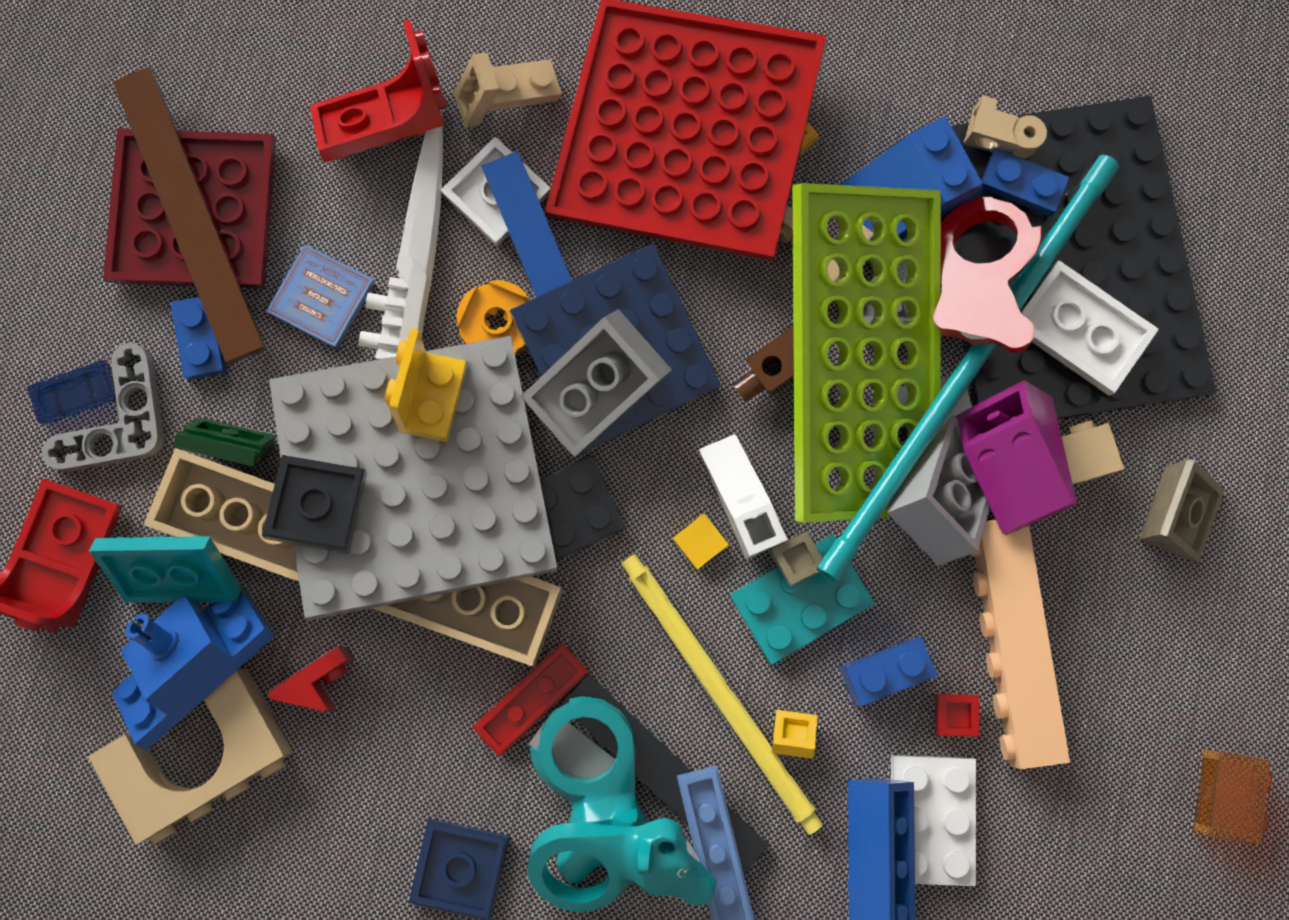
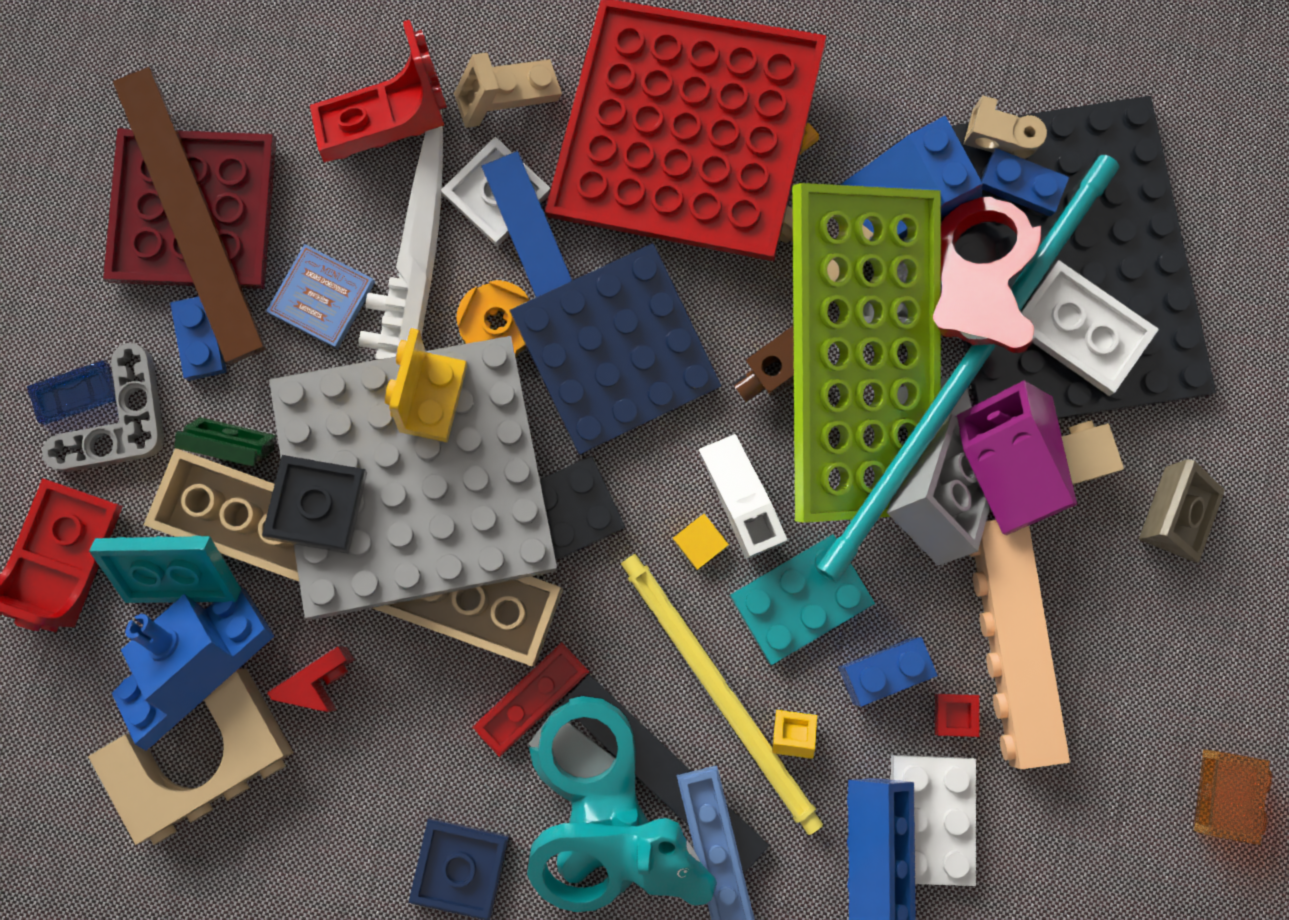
light grey slope [520,309,672,457] -> none
dark tan plate [771,531,823,588] -> none

